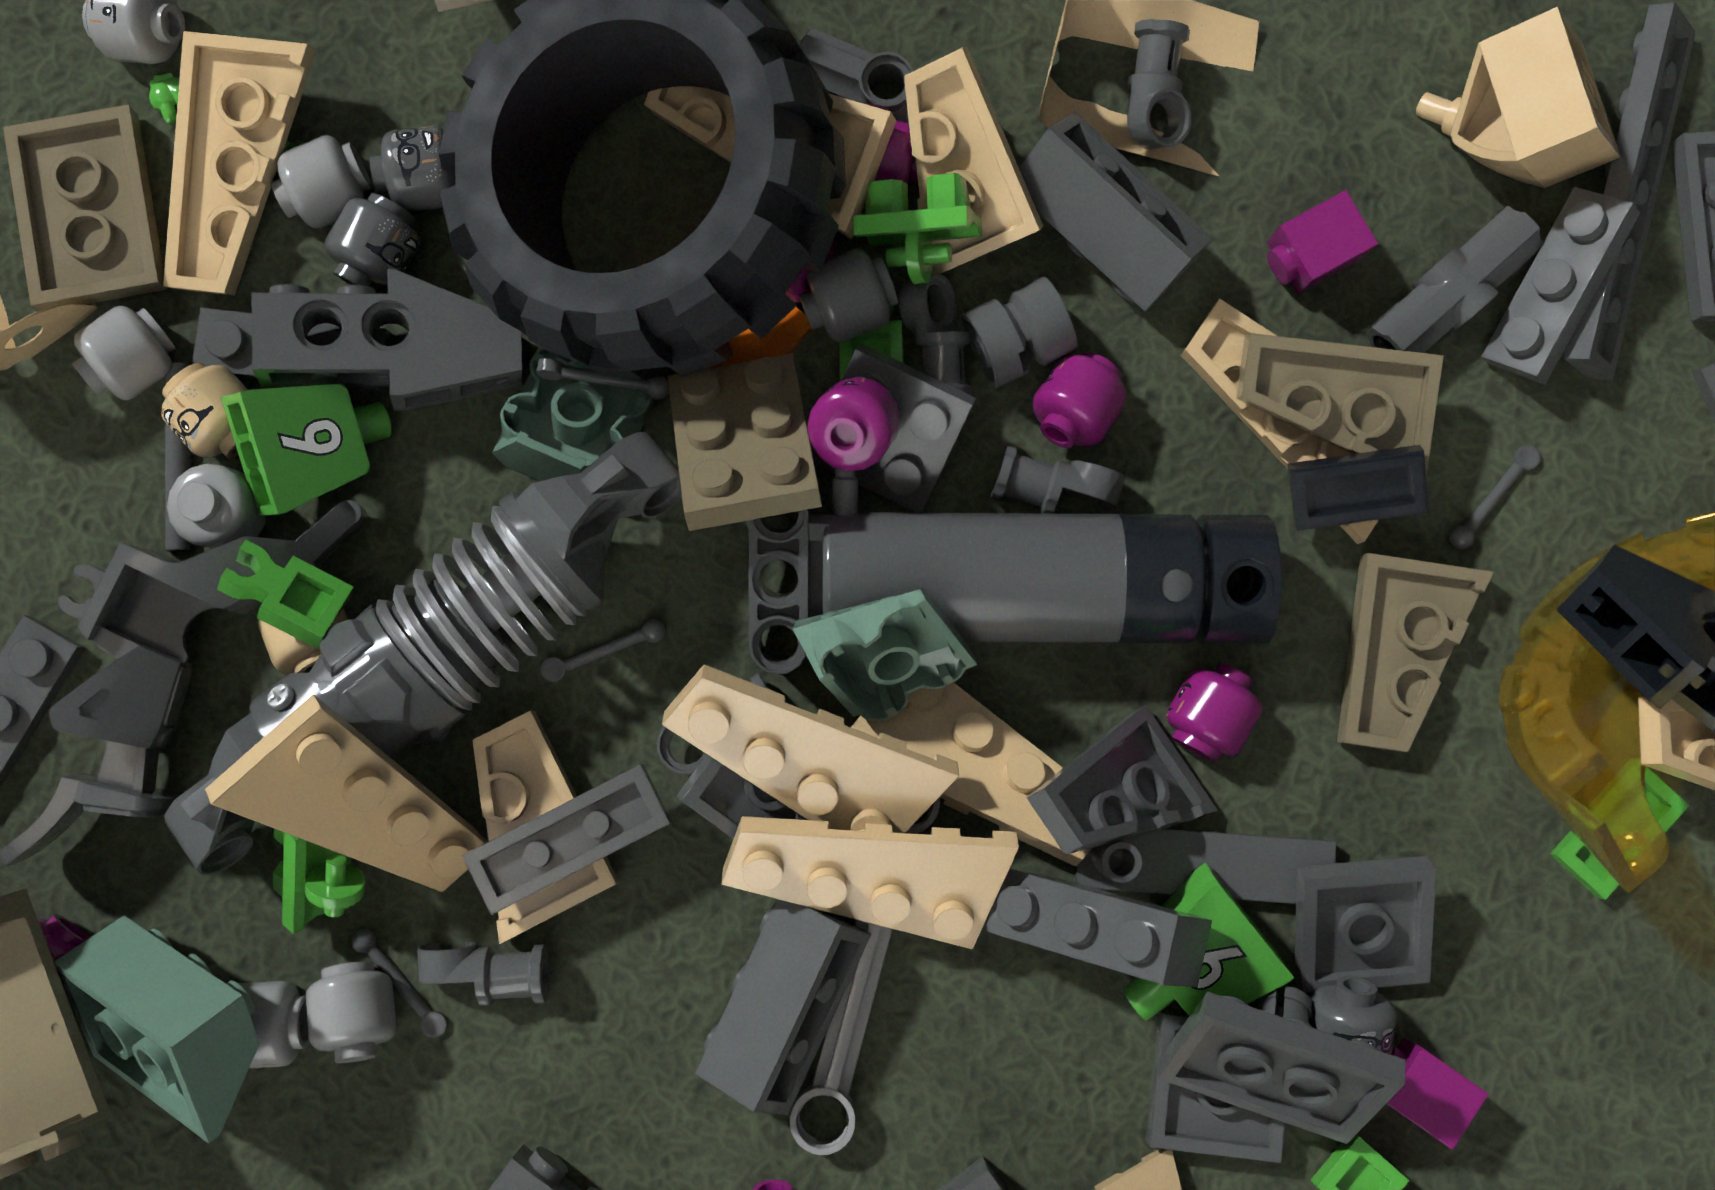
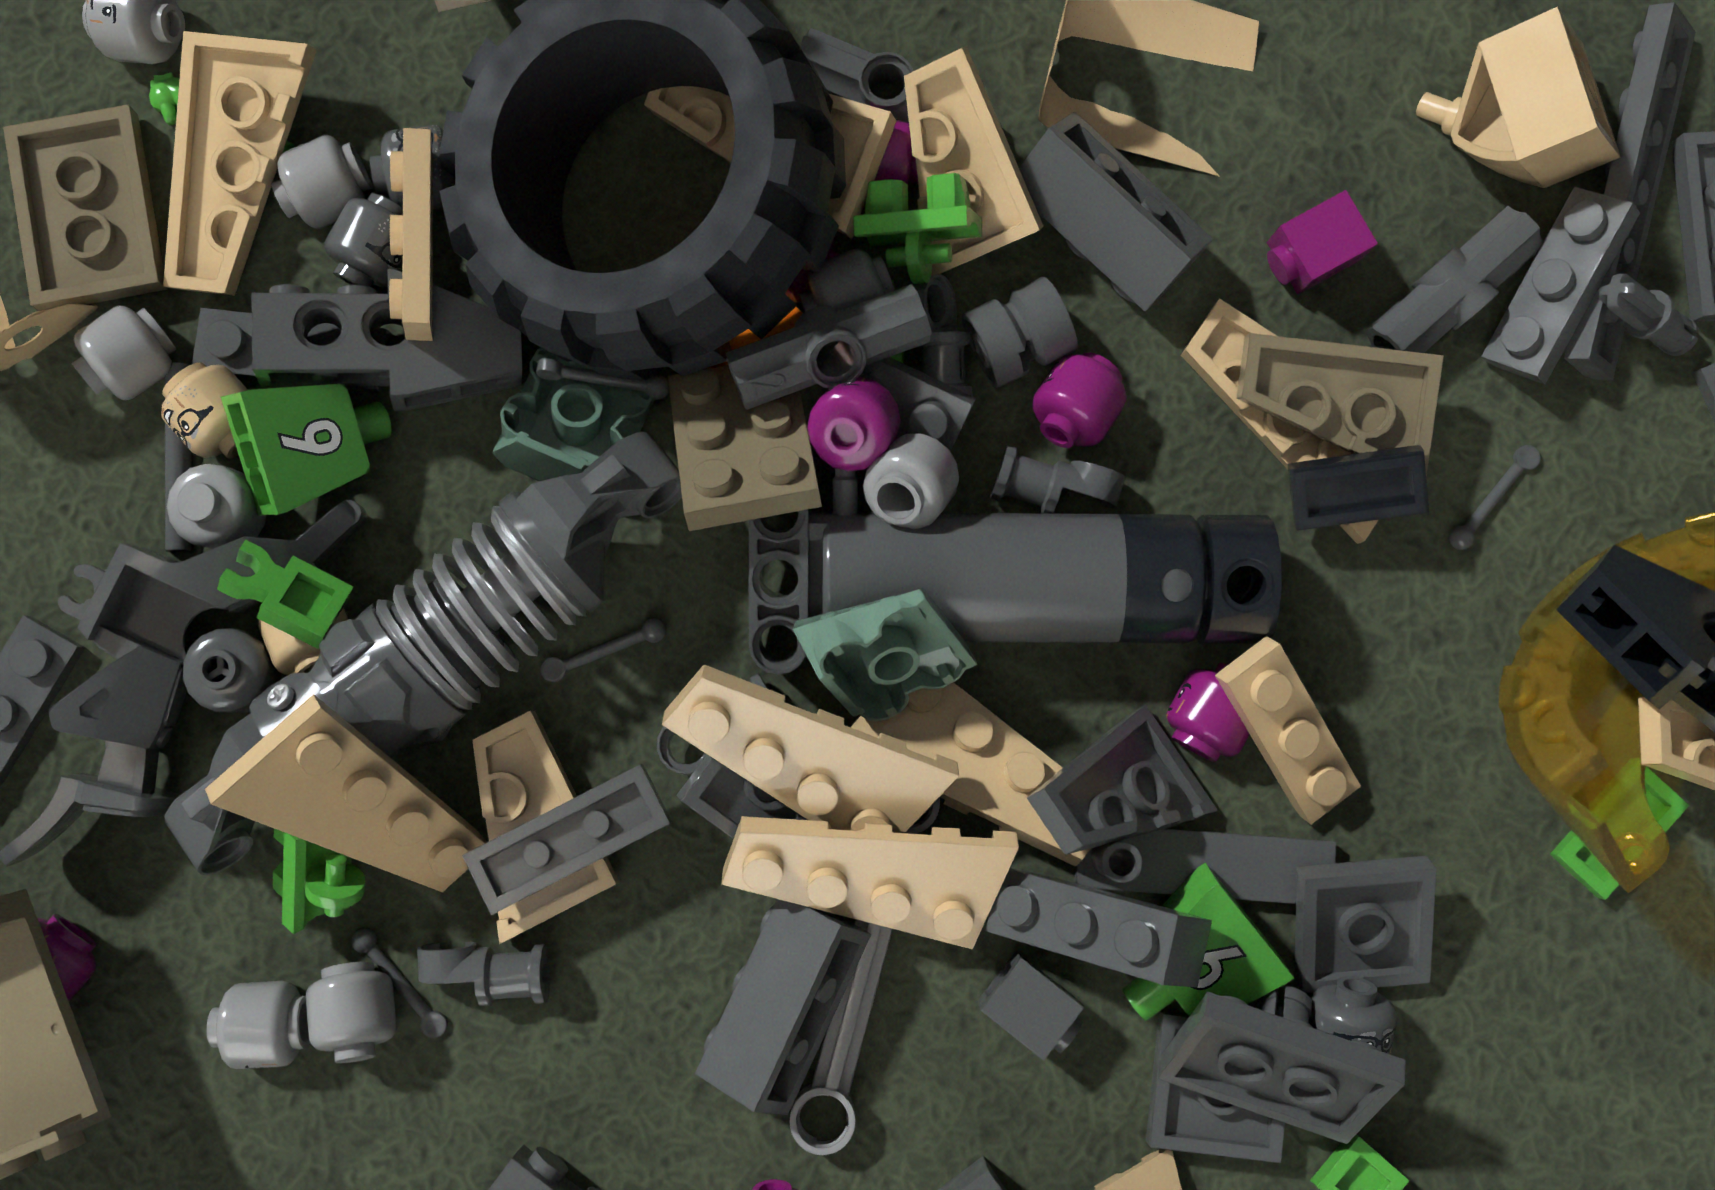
sand green slope [54,916,260,1144] -> none
dark grey connector [1127,19,1191,149] -> none
dark tan wing [1337,553,1494,752] -> none
magenta brick [1386,1038,1489,1150] -> none
none -> dark grey head [183,629,281,713]
none -> tan plate [389,128,433,341]
none -> dark grey piece [725,284,932,410]
none -> light grey head [863,433,959,529]
none -> dark grey brick [977,951,1084,1061]
none -> tan plate [1215,636,1361,825]
none -> dark grey axle [1599,274,1699,356]

